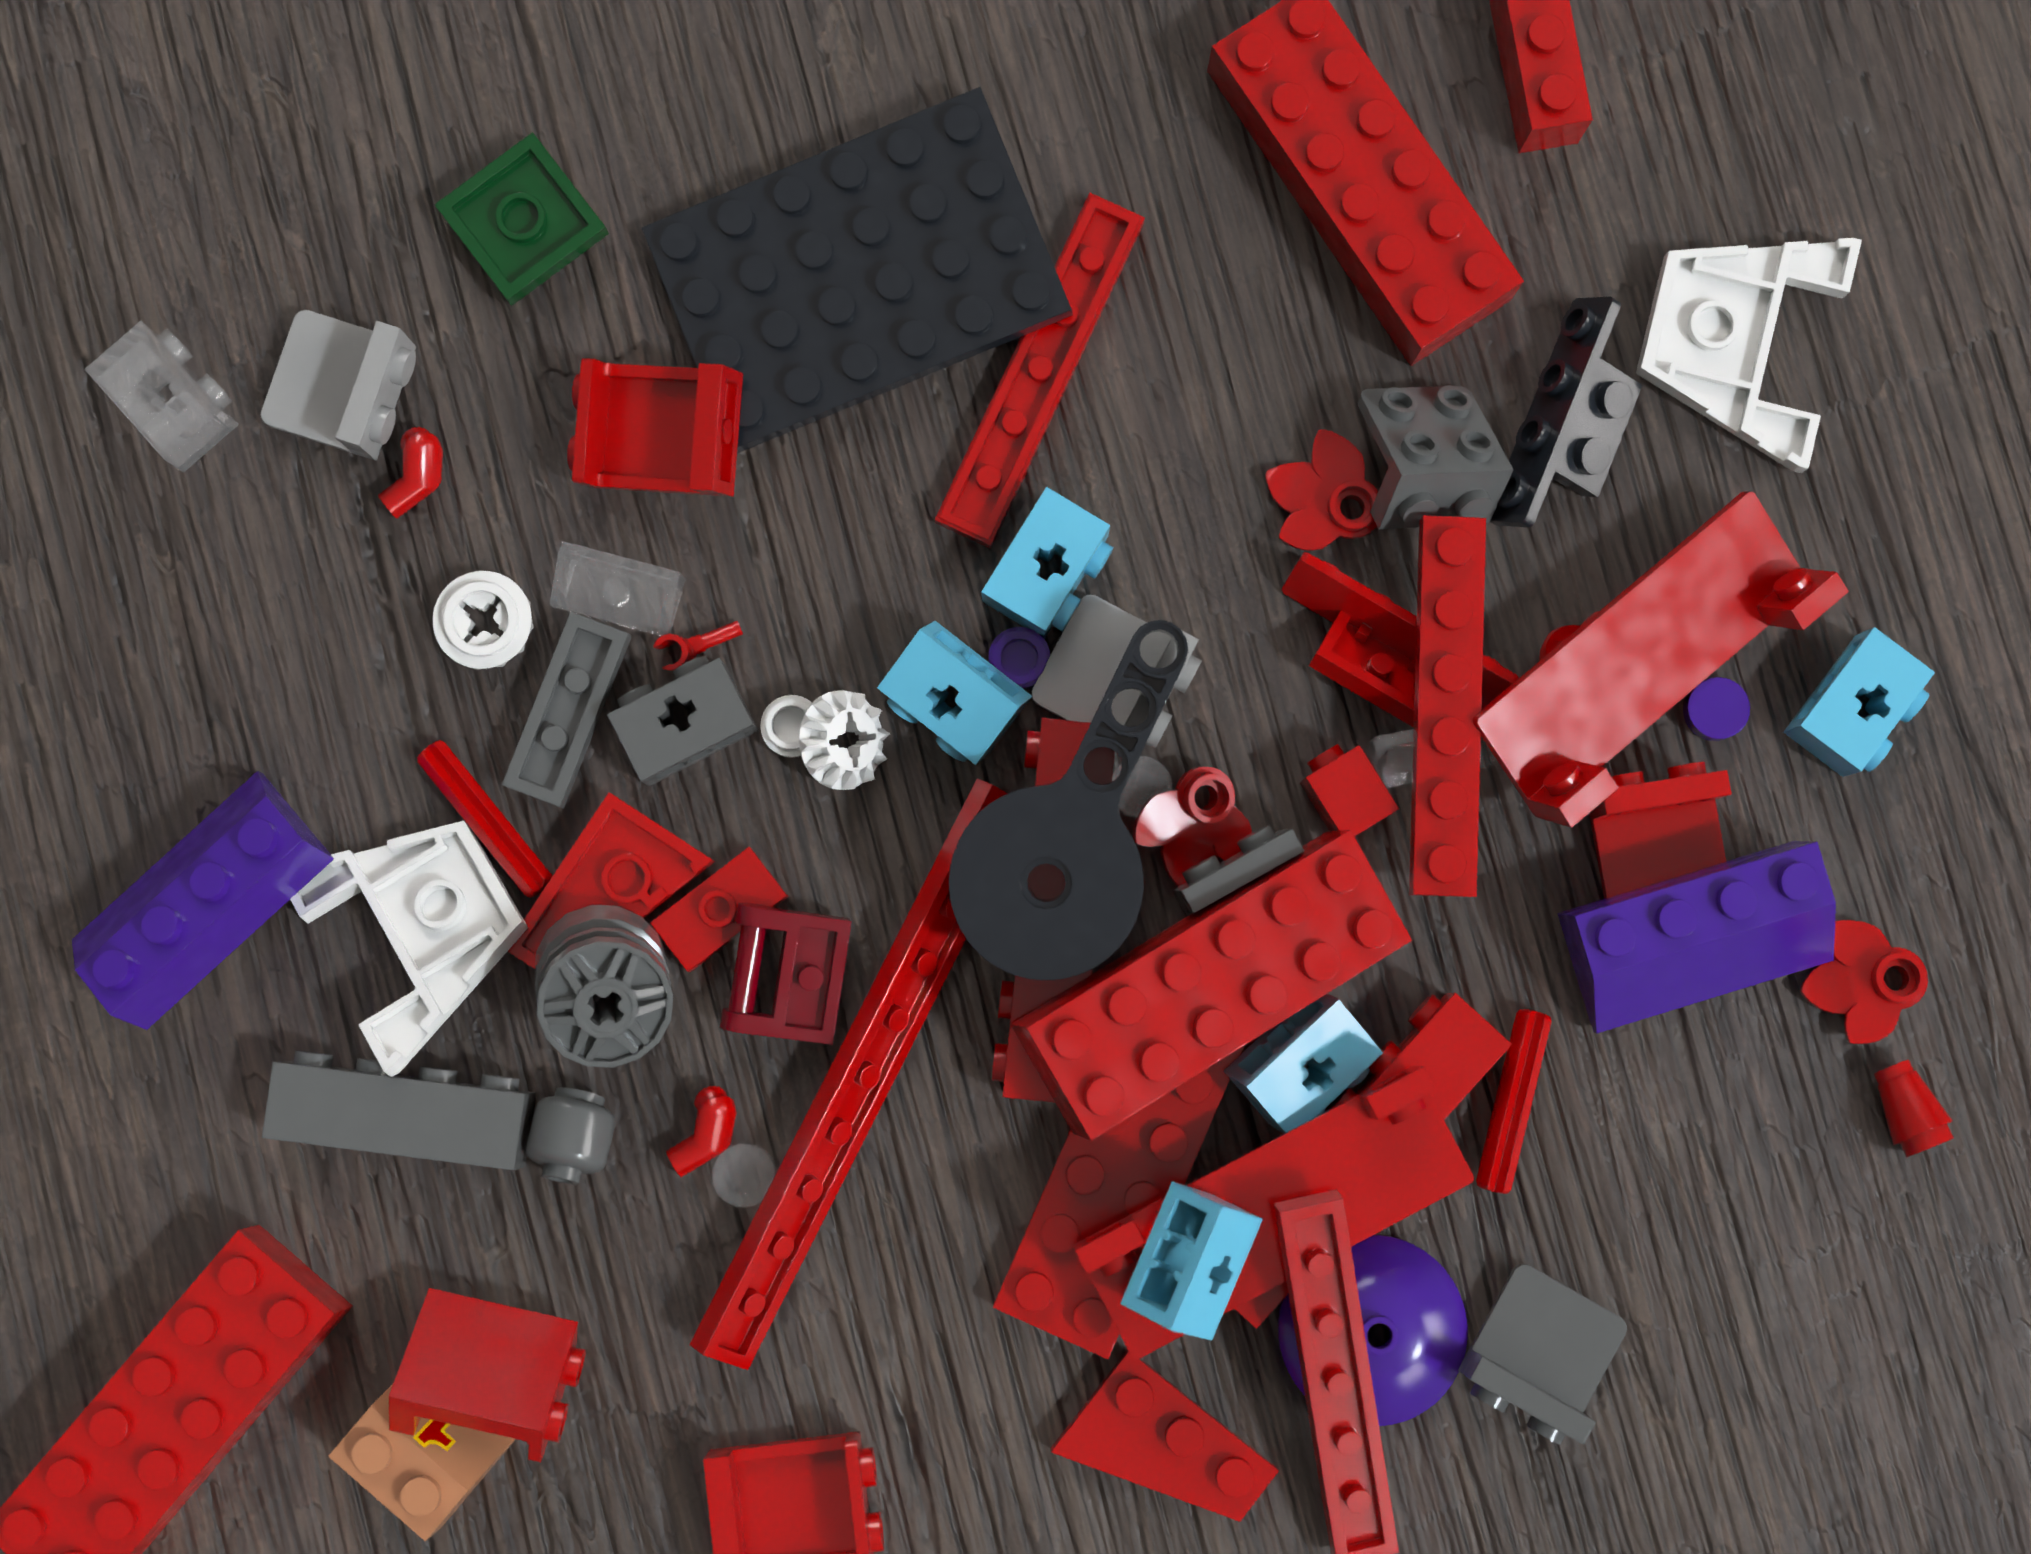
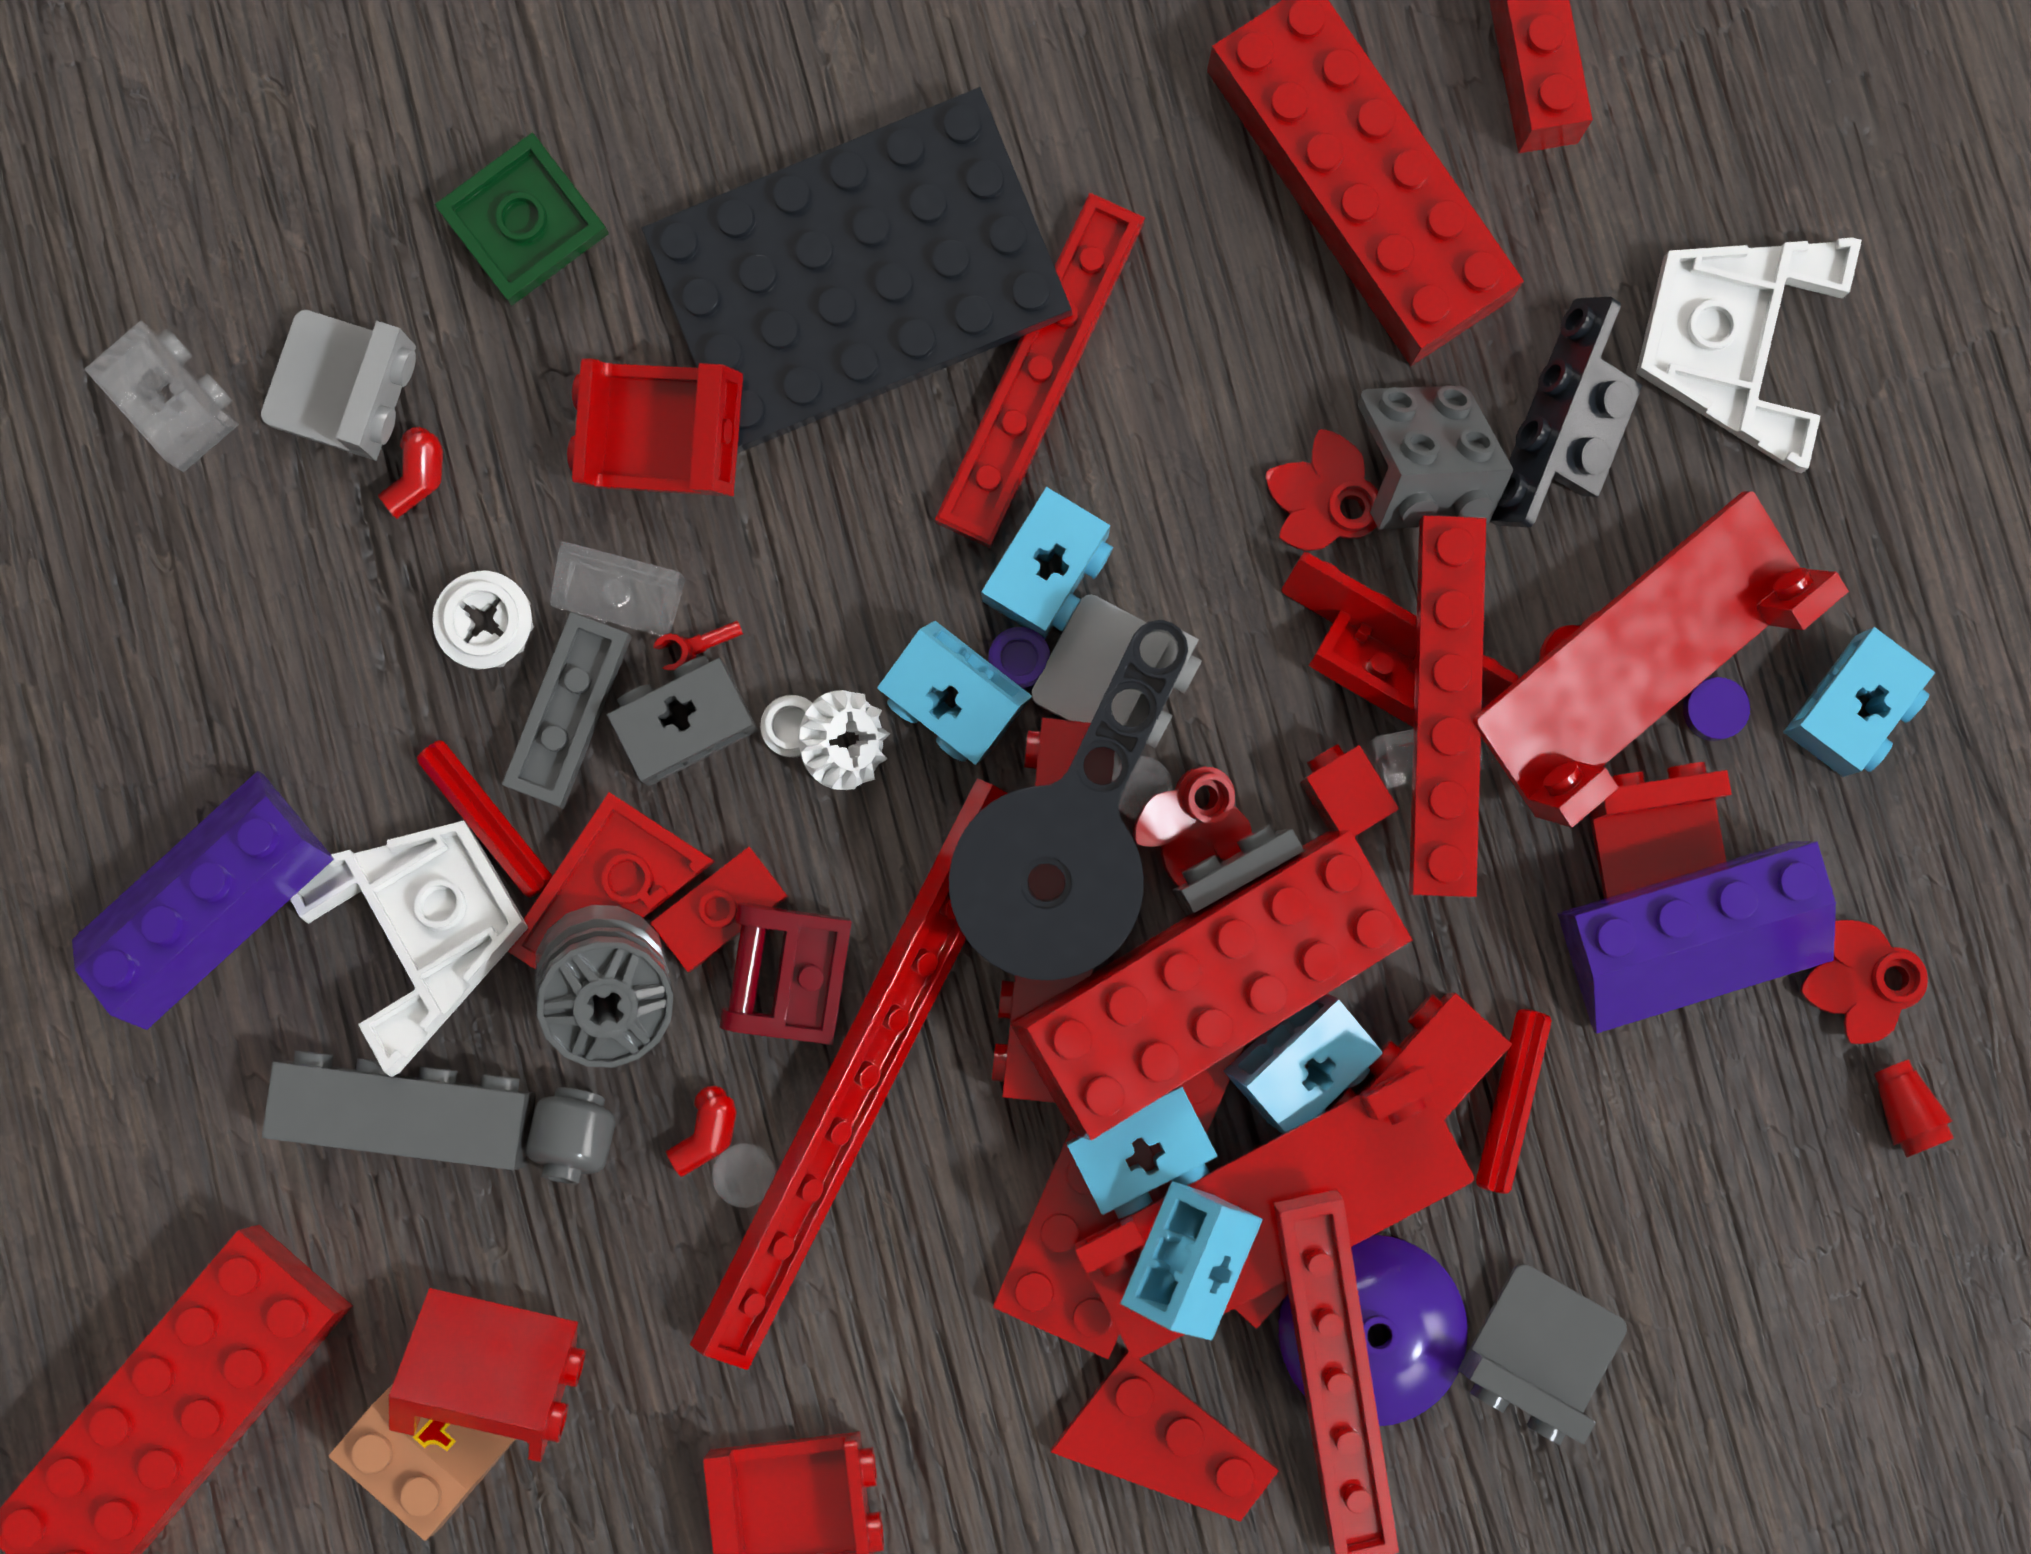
none -> medium azure brick [1066,1086,1217,1219]

